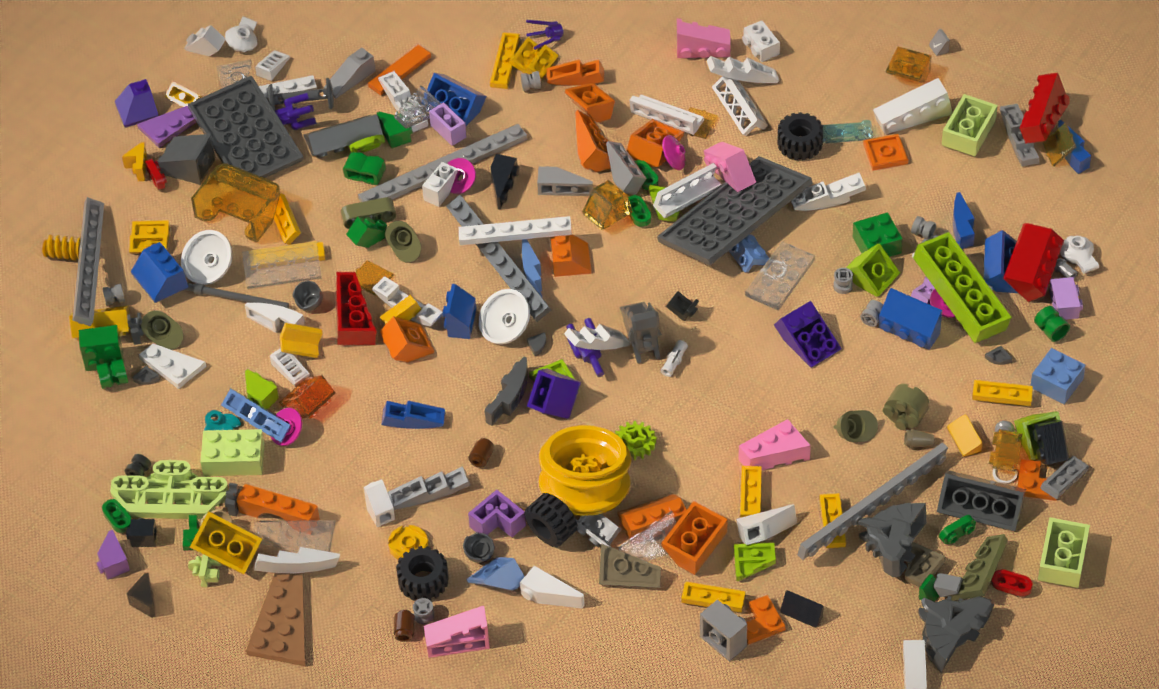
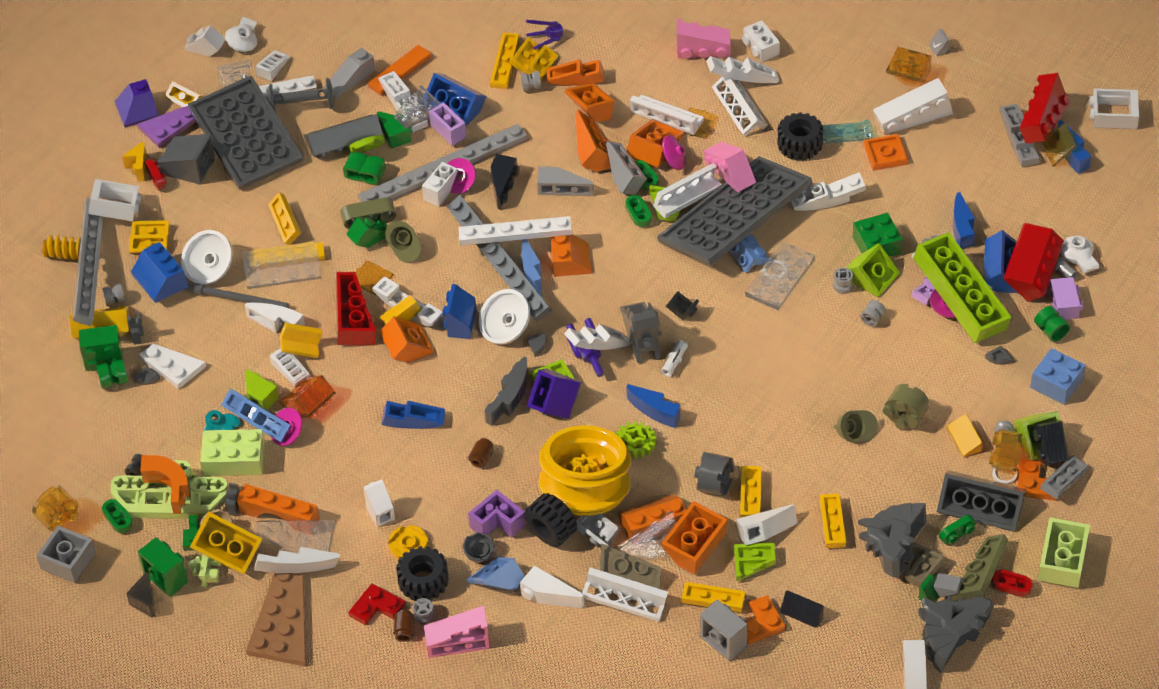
medium lavender slope [96,530,130,580] -> none
black brick [126,518,158,547] -> none
olive piece [141,310,183,350] -> none
clear yellow windscreen [191,163,280,242] -> none
dark purple plant [275,93,317,130] -> none
dark grey hair [293,280,323,311] -> none
light grey slope [387,466,471,510] -> none
clear yellow slope [582,180,633,230] -> none
bright pink wedge [739,419,811,470] -> none
dark purple slope [774,301,842,368] -> none
light grey plate [797,442,948,560] -> none
blue slope [878,288,942,350] -> none
dark tan cone [904,428,934,448] -> none
light grey wheel [911,216,936,239] -> none
yellowish green brick [942,94,998,157] -> none
yellow plate [972,380,1033,406] -> none
none -> clear yellow brick [32,485,79,532]
none -> light grey brick [36,525,96,583]
none -> white window [88,179,142,221]
none -> green brick [137,537,188,597]
none -> orange arch [140,455,190,514]
none -> red plate [348,583,406,625]
none -> white fence [582,567,668,622]
none -> blue slope [626,384,680,428]
none -> dark grey brick [695,452,734,496]
none -> white window [1089,89,1139,129]

